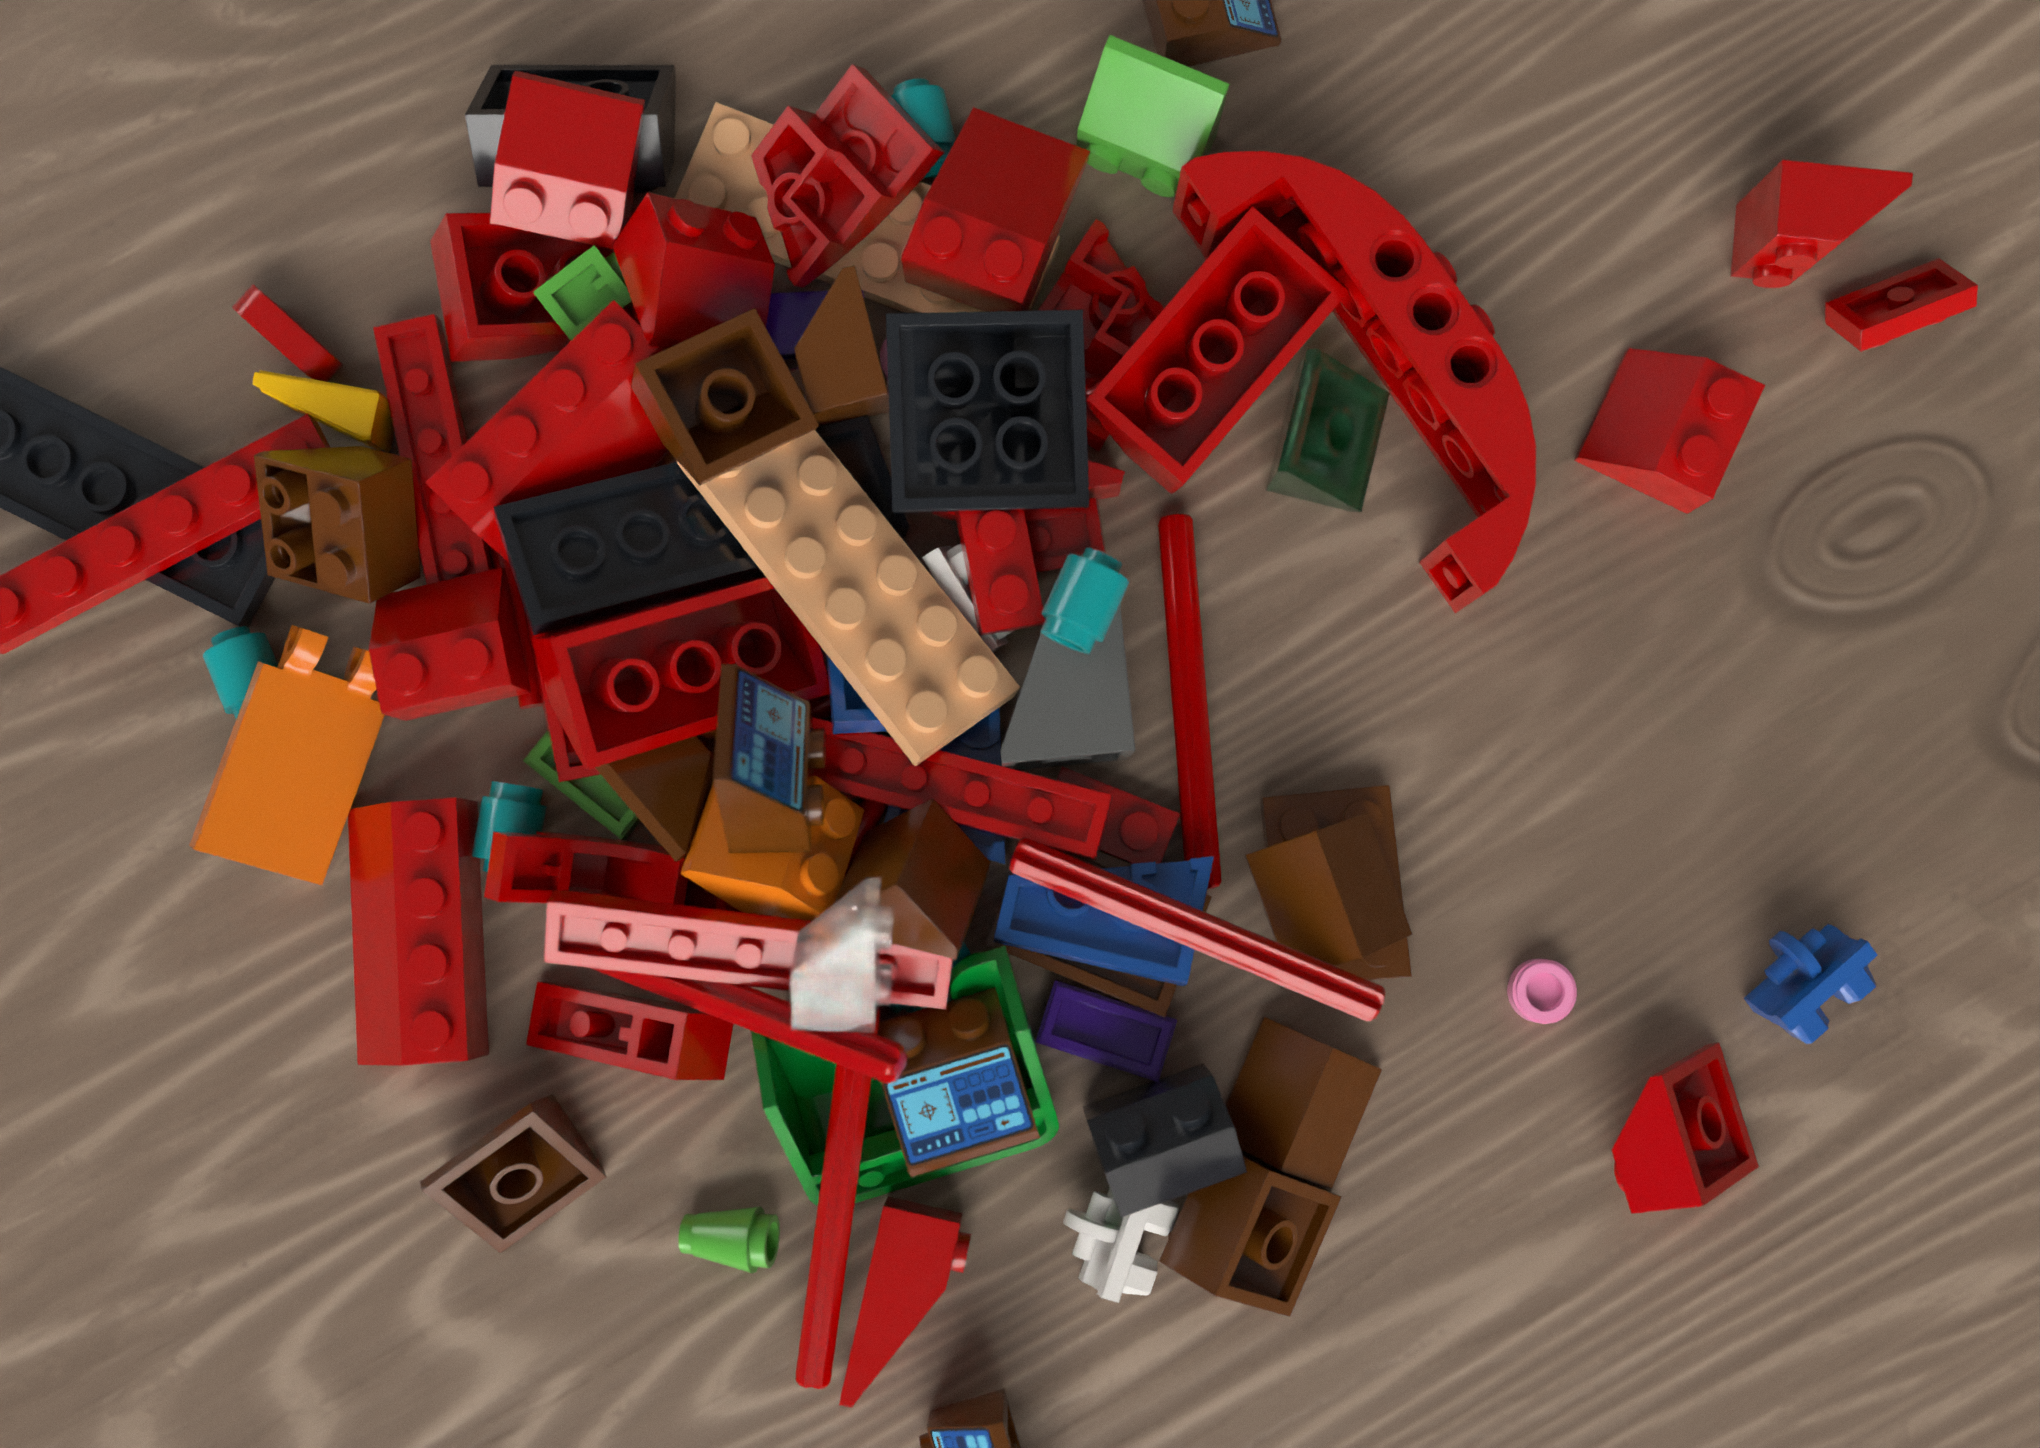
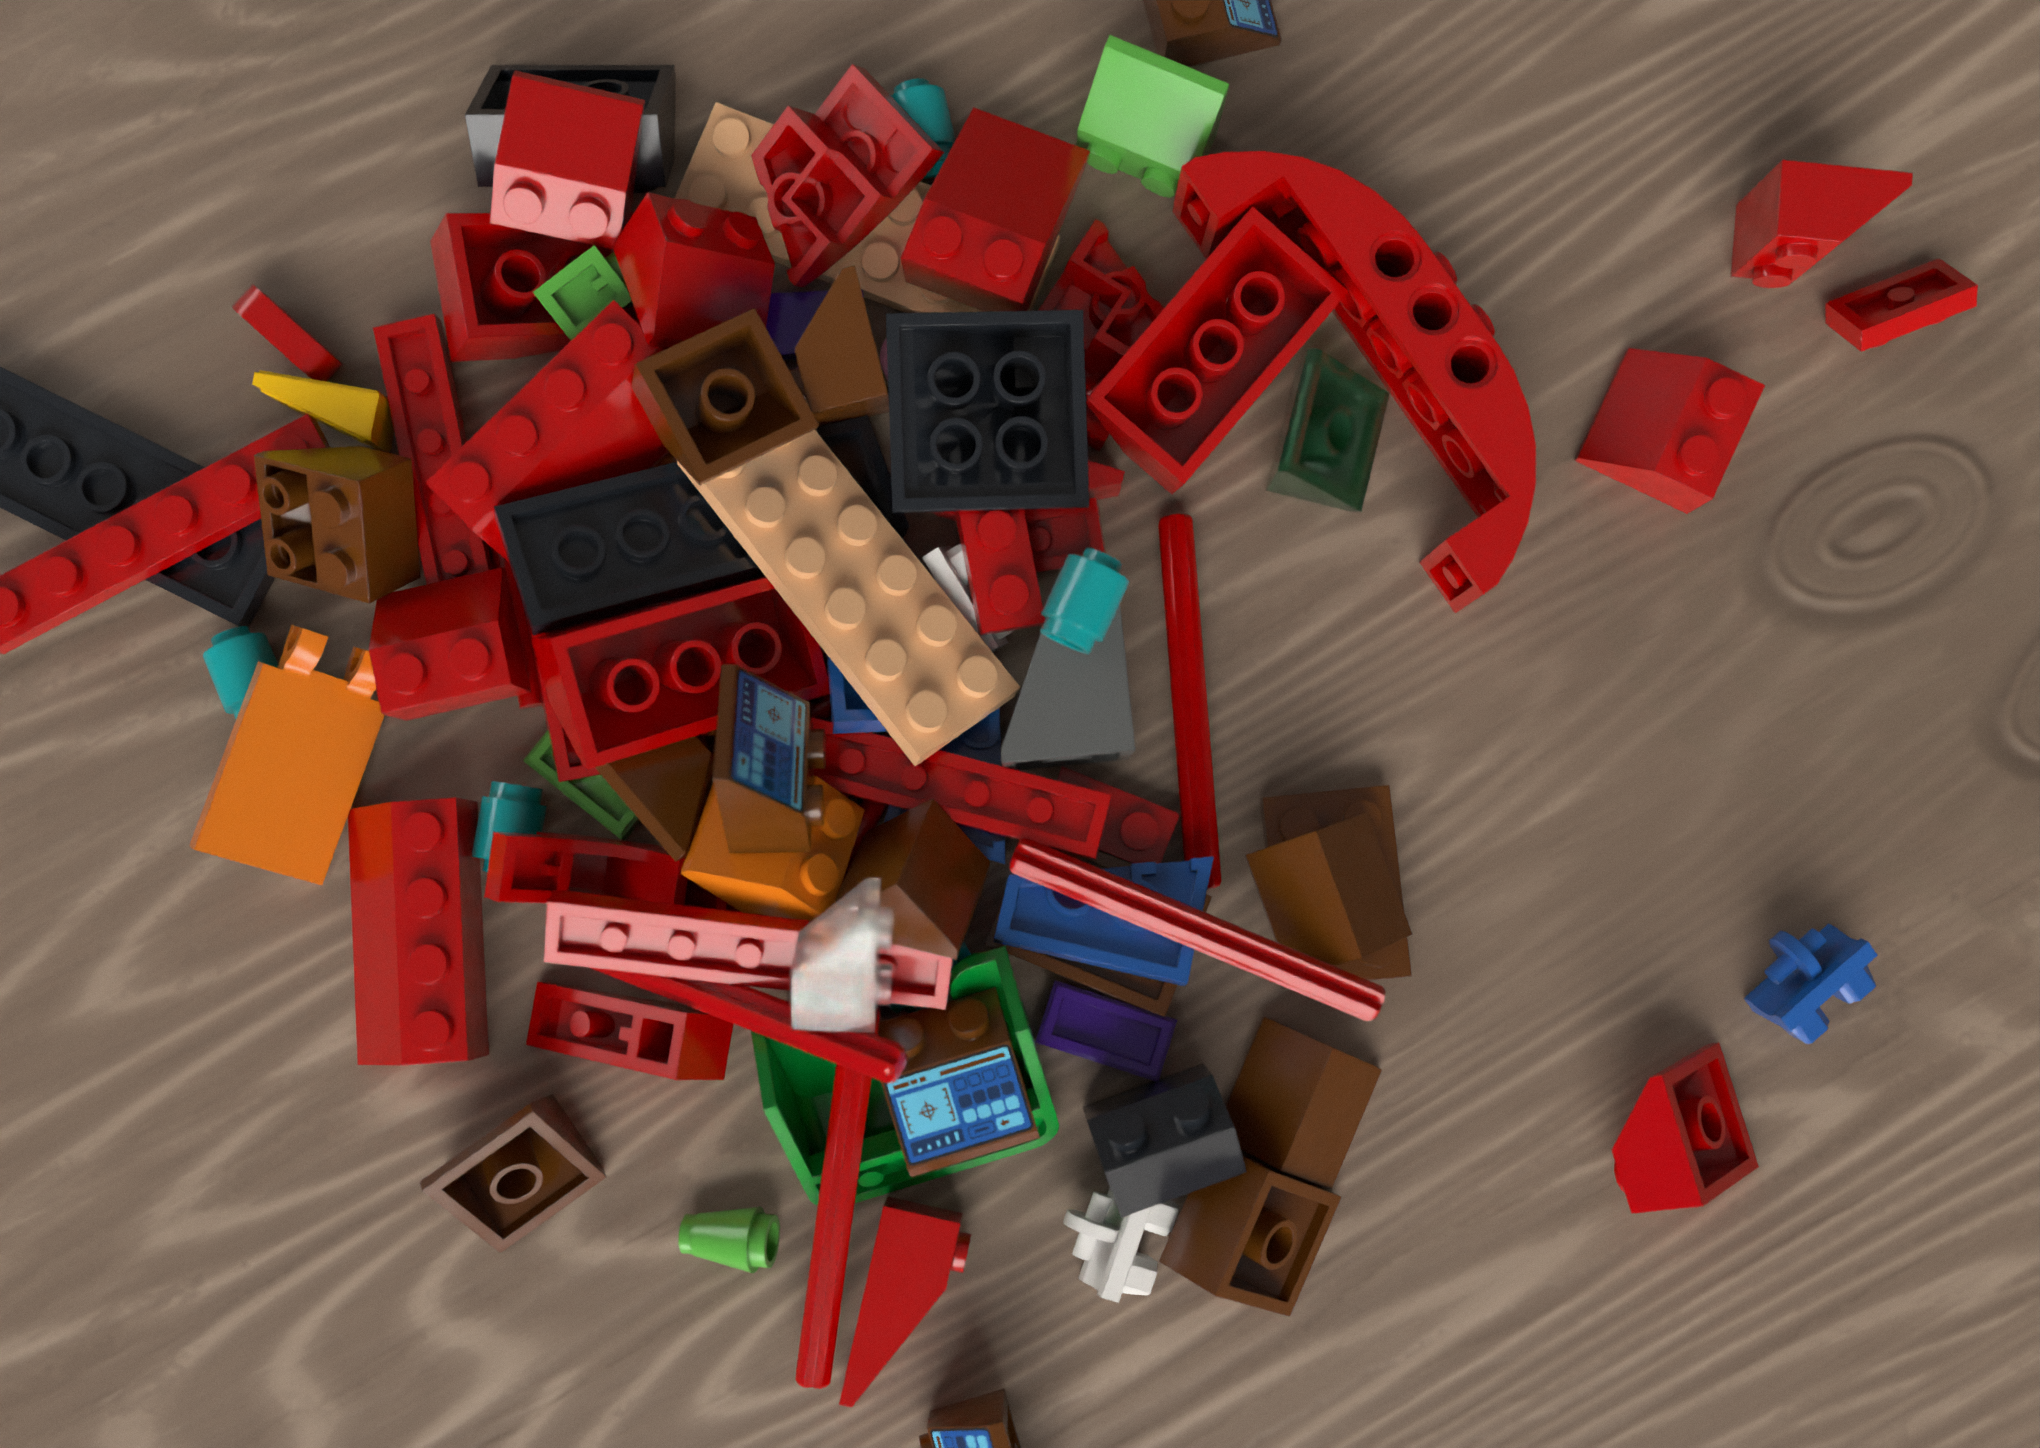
bright pink tile [1507,959,1577,1024] -> none

